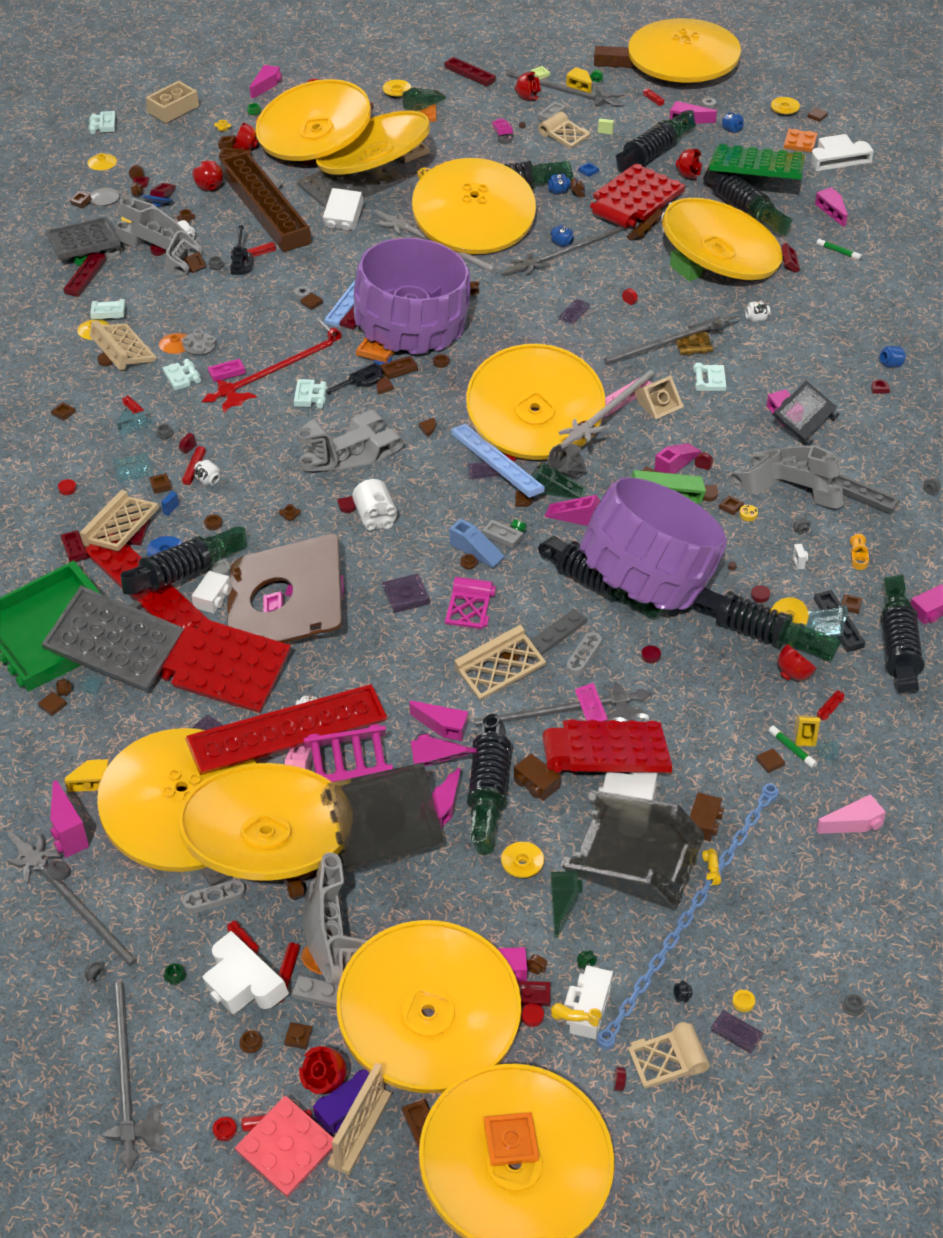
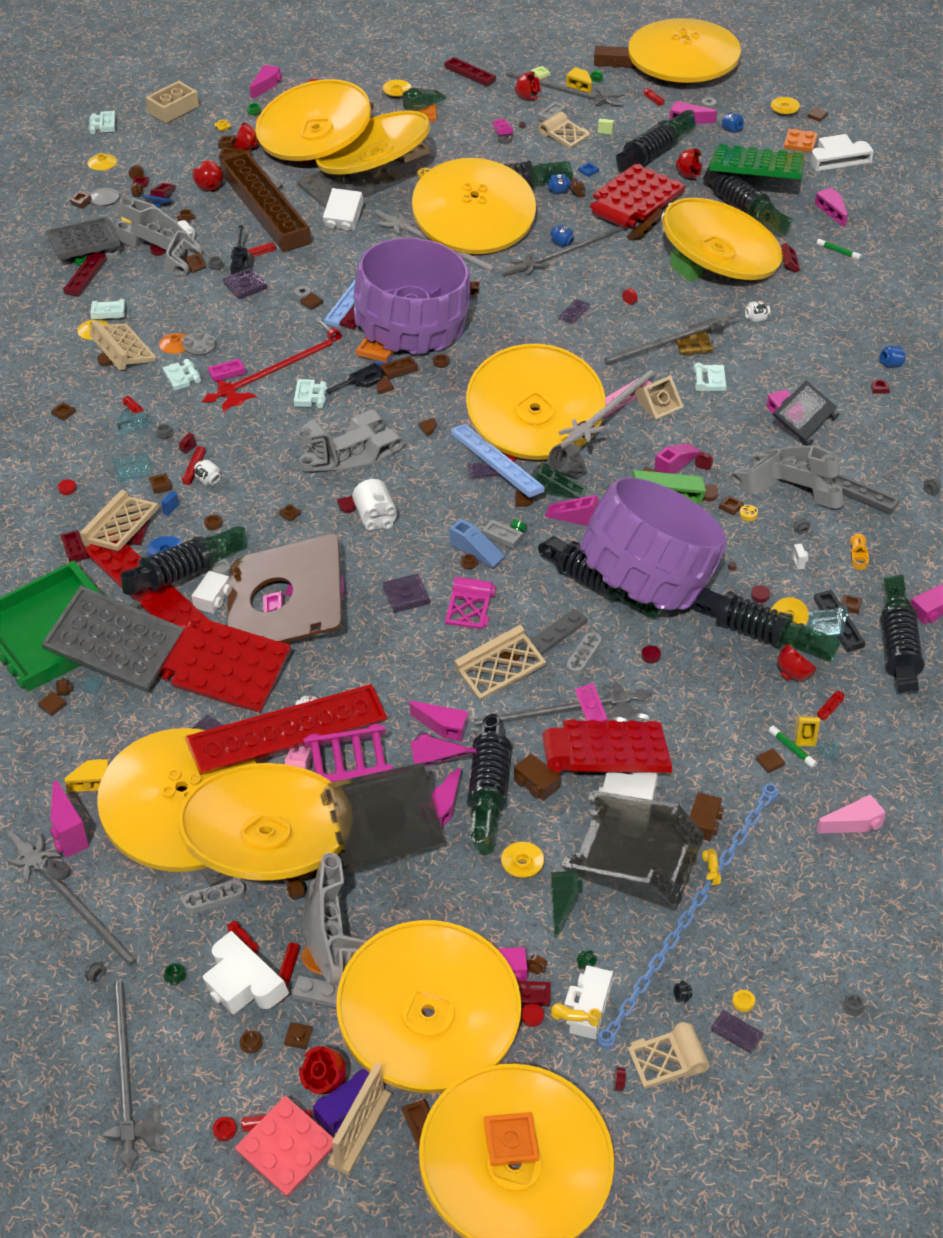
none -> clear purple plate [223,268,267,300]

